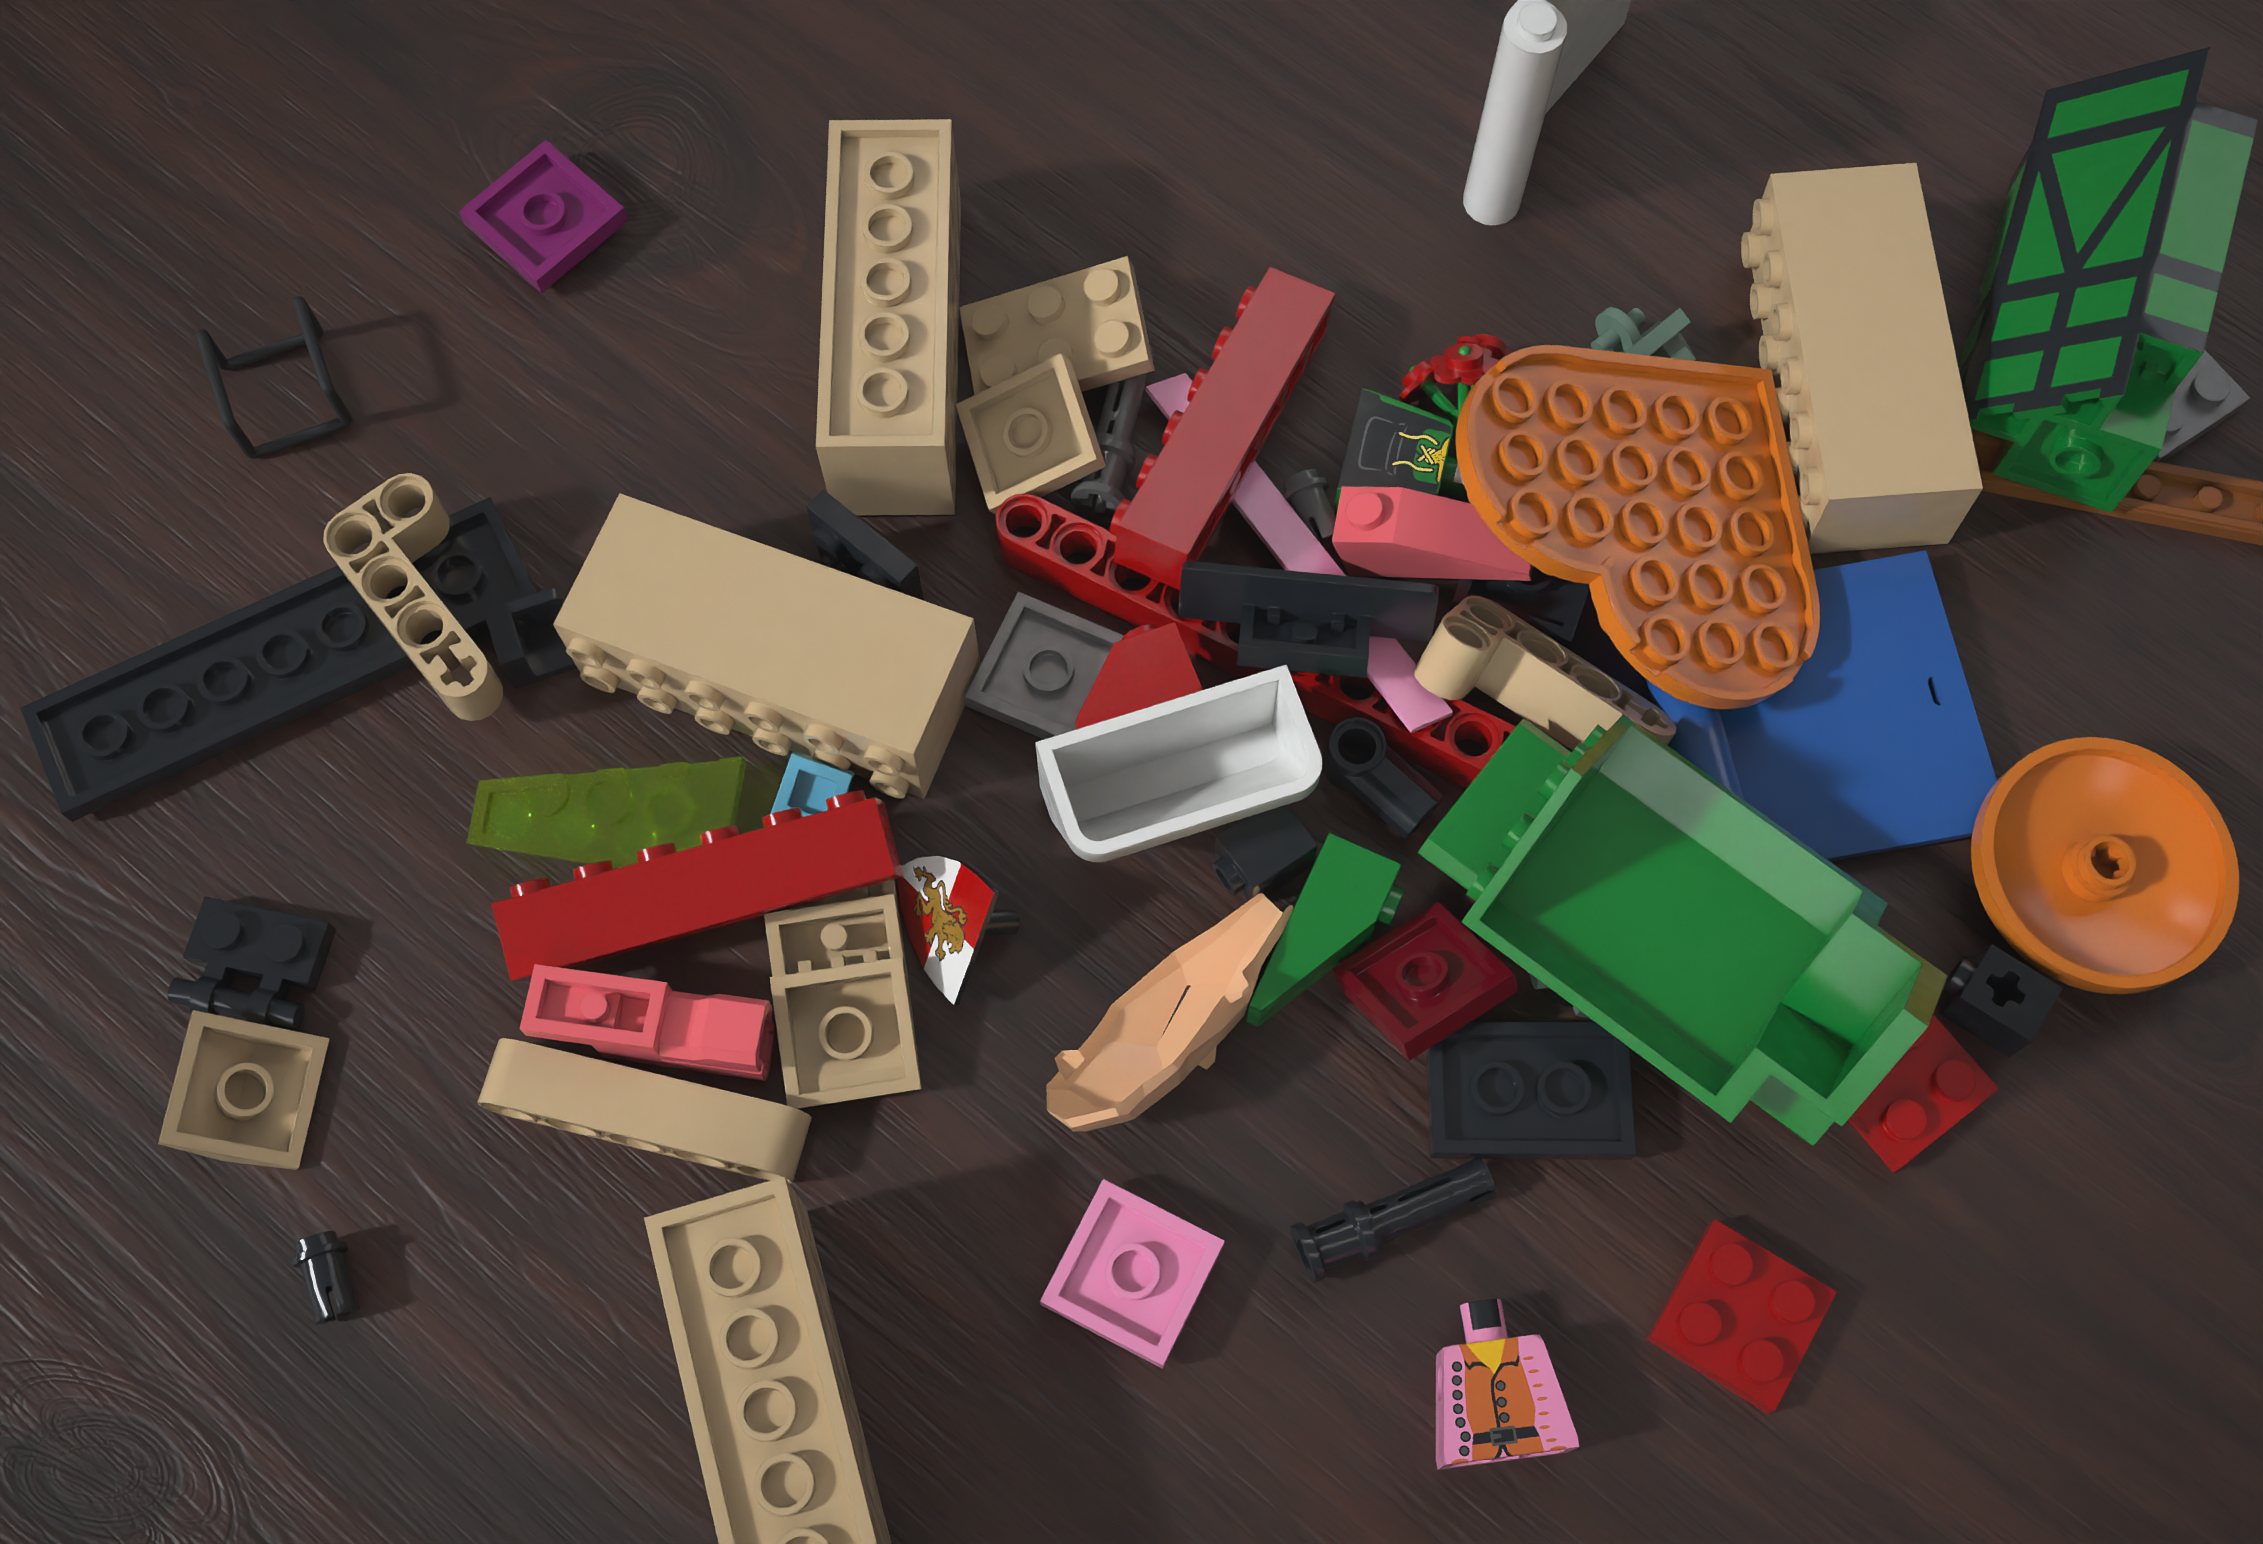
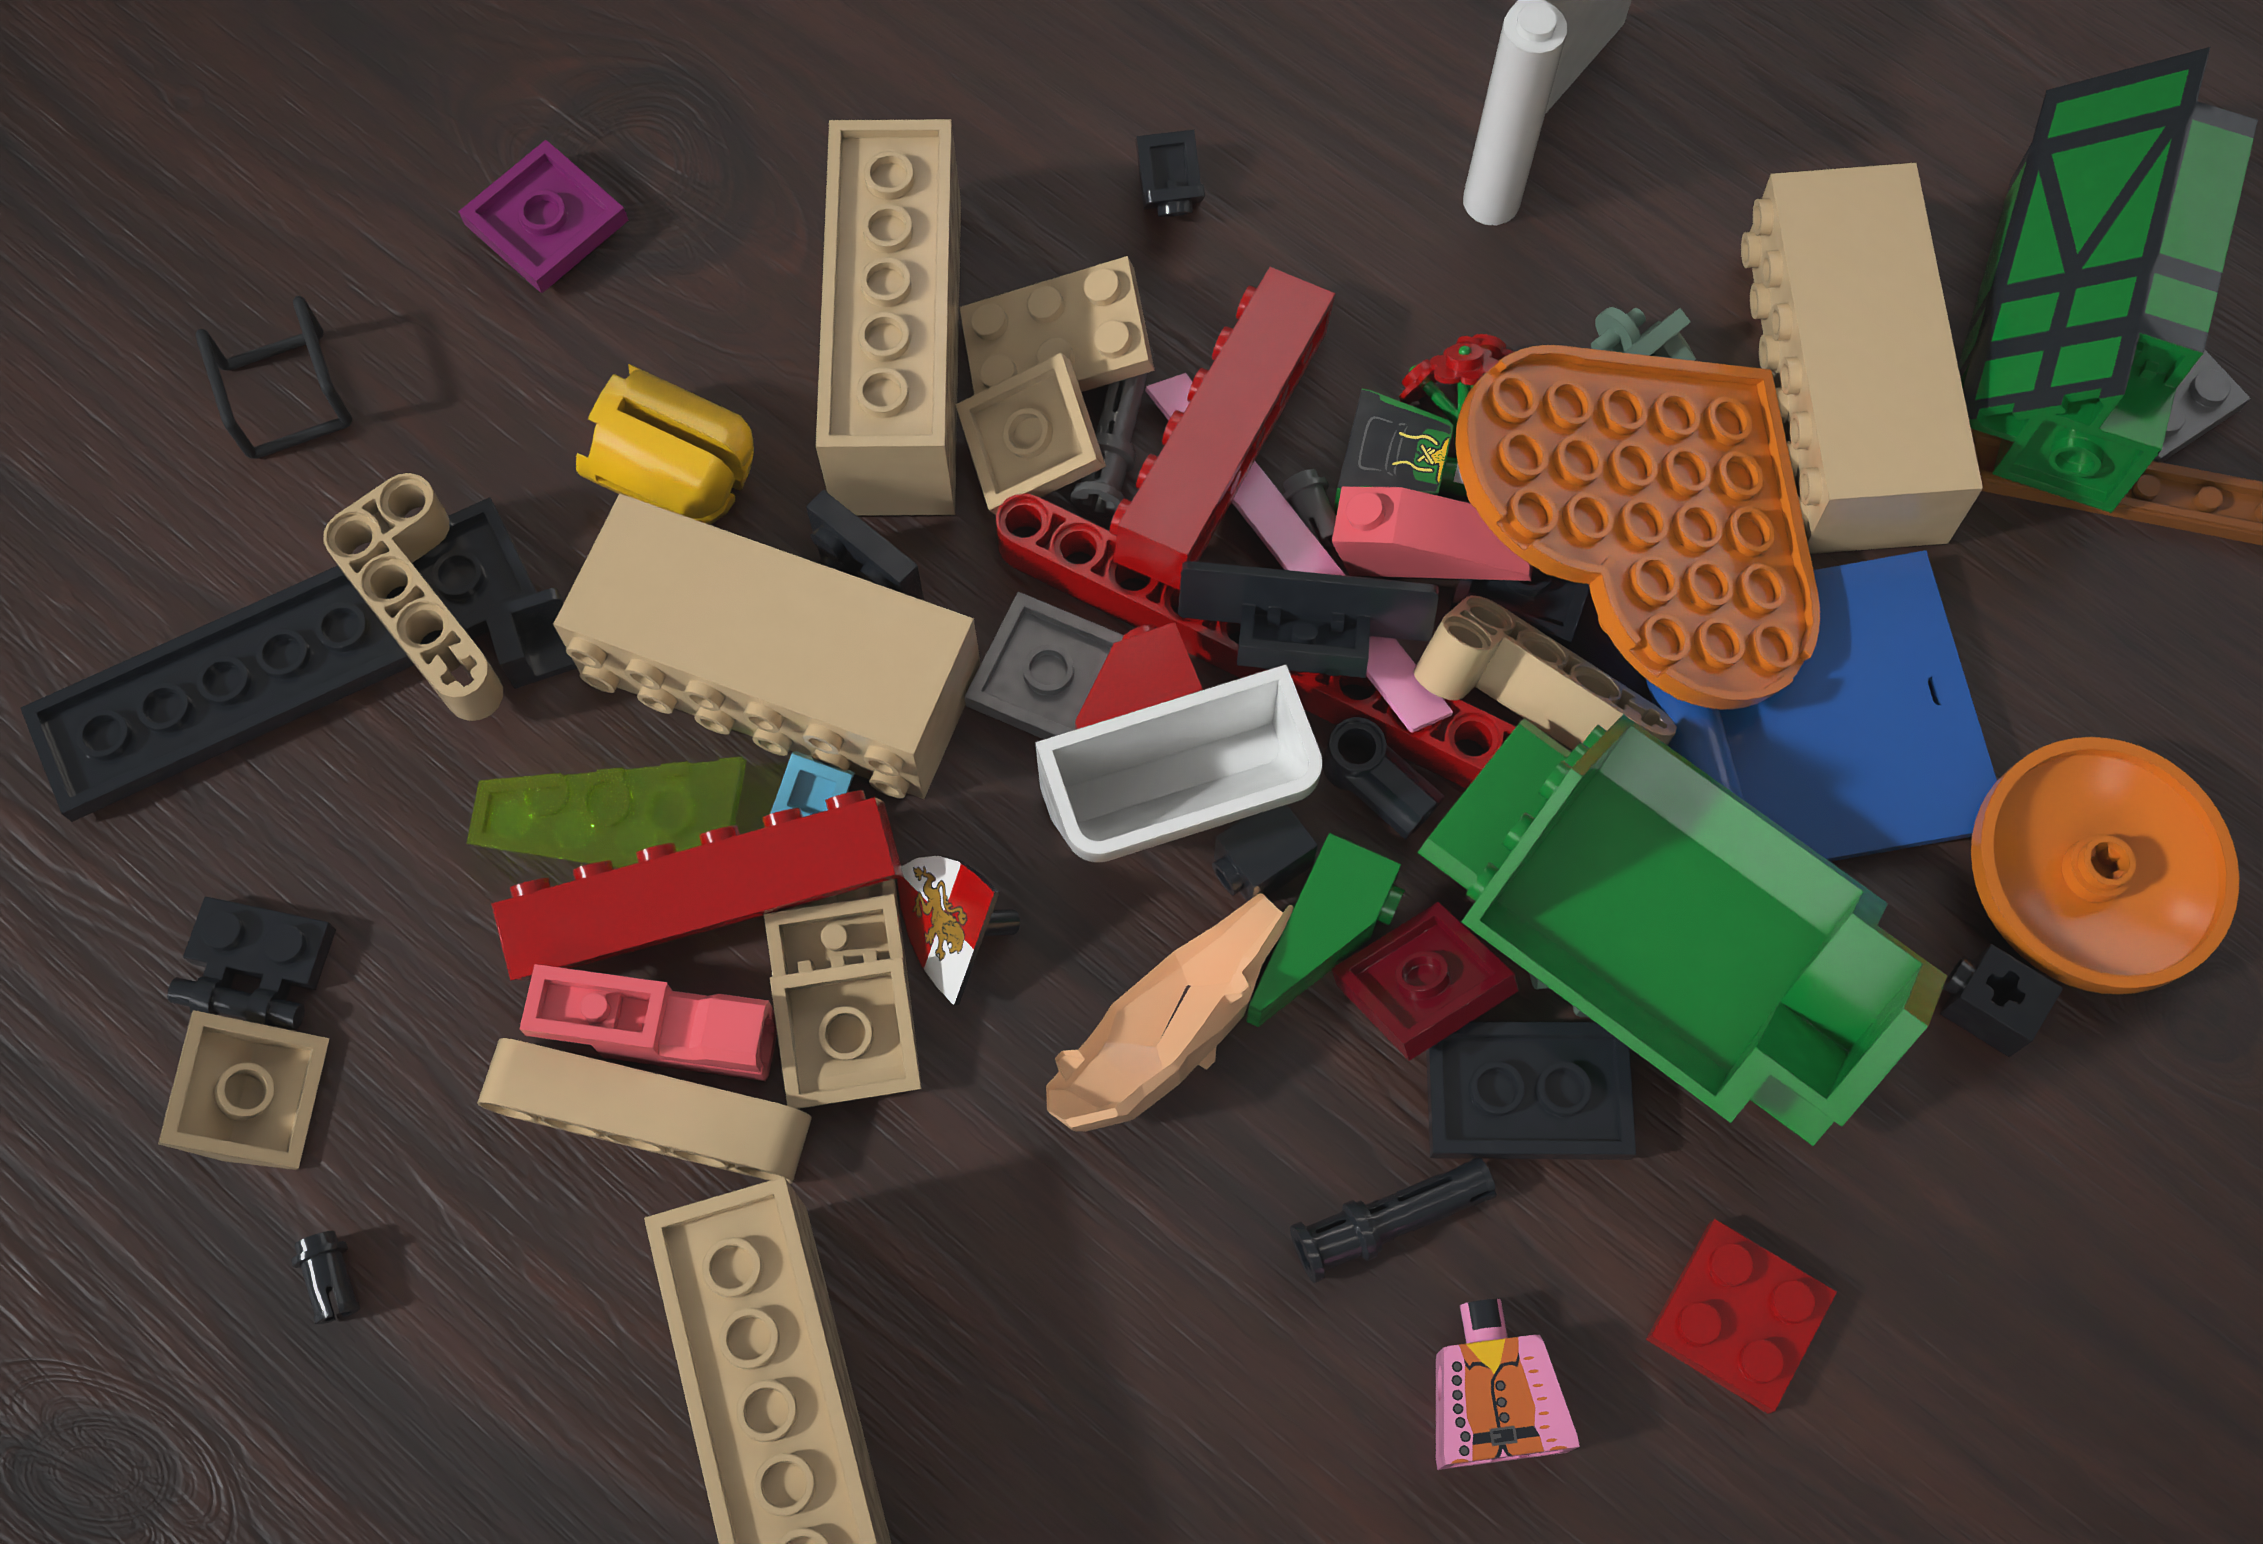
bright pink plate [1040,1179,1225,1369] -> none
red plate [1848,1014,1999,1173] -> none
none -> yellow cylinder [576,364,754,525]
none -> black bracket [1135,129,1205,217]

